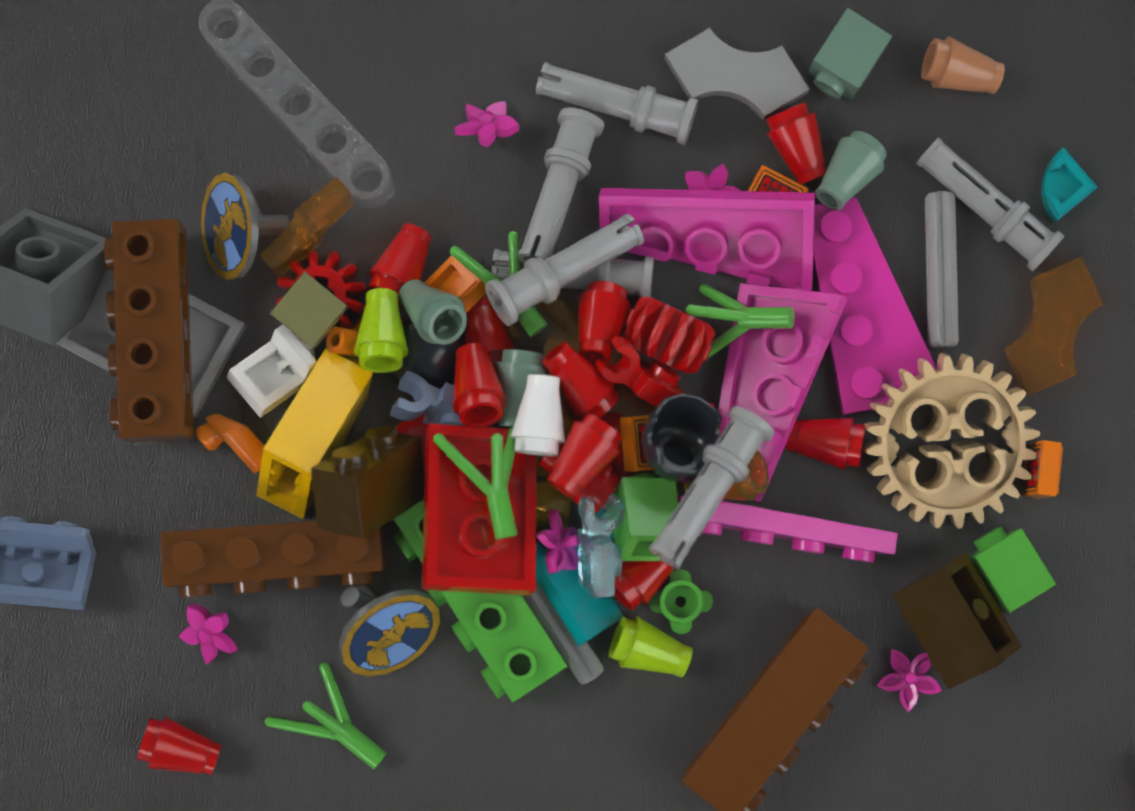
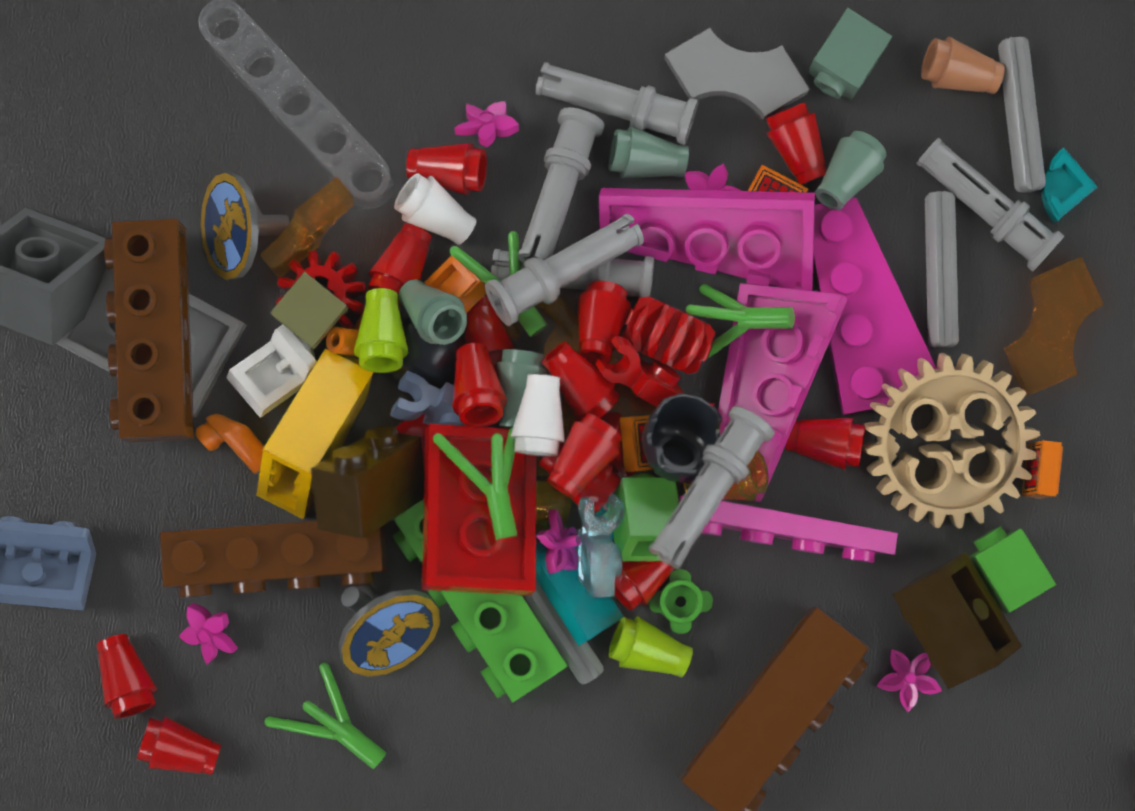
none -> red cone [96,634,157,719]
none -> white cone [394,173,476,245]
none -> red cone [406,143,487,196]
none -> sand green cone [608,126,689,178]
none -> light grey axle [998,37,1046,193]

